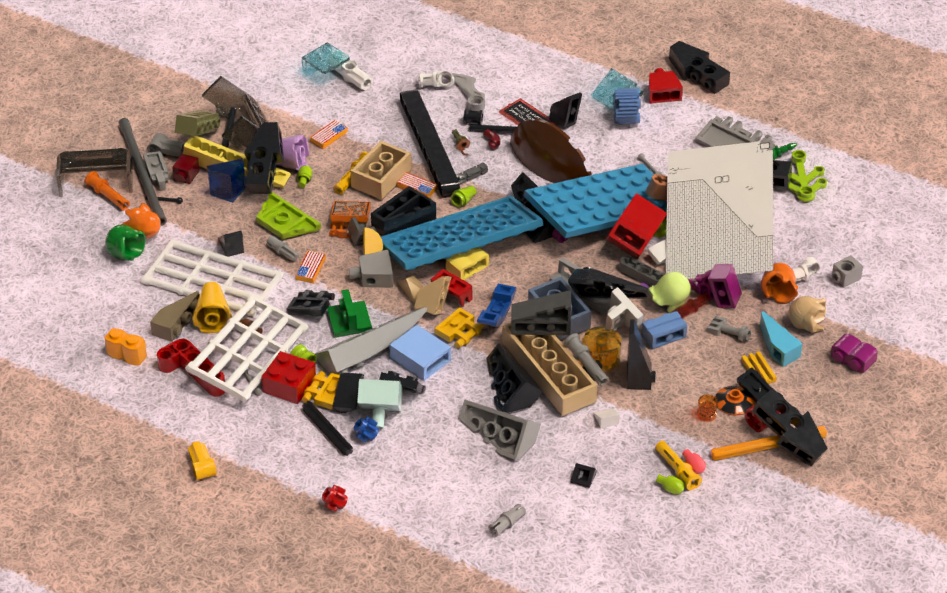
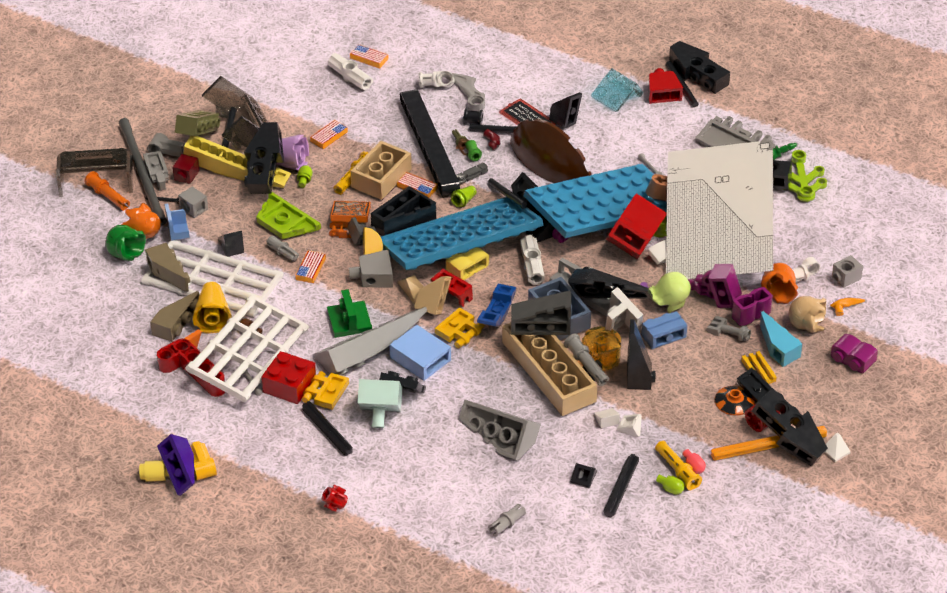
light orange brick [104,328,147,366] -> none
clear blue slope [207,158,246,203] -> none
black plate [286,290,335,316] -> none
lime wheel [290,344,317,363] -> none
clear light blue bracket [302,42,350,76] -> none
black slope [333,373,364,413] -> none
blue gear [354,416,379,443] -> none
black wedge [487,343,543,413] -> none
medium blue brick [613,88,641,124] -> none
dark grey beam [619,256,665,287] -> none
clear red axle [675,293,710,319] -> none
clear orange wheel [697,394,718,422] -> none
none -> light yellow brick [139,460,170,482]
none -> dark tan slope [145,243,190,292]
none -> dark purple slope [157,434,194,496]
none -> medium blue panel [164,204,190,241]
none -> light grey brick [178,186,208,218]
none -> orange slope [184,329,202,348]
none -> tile [350,44,388,69]
none -> bright green pin [465,140,482,161]
none -> black bar [488,178,528,209]
none -> white piece [520,235,545,285]
none -> black axle [603,454,639,518]
none -> white slope [616,414,642,437]
none -> black bar [666,61,699,107]
none -> magenta brick [732,287,773,326]
none -> white slope [825,433,850,462]
none -> light orange bar [830,298,865,316]

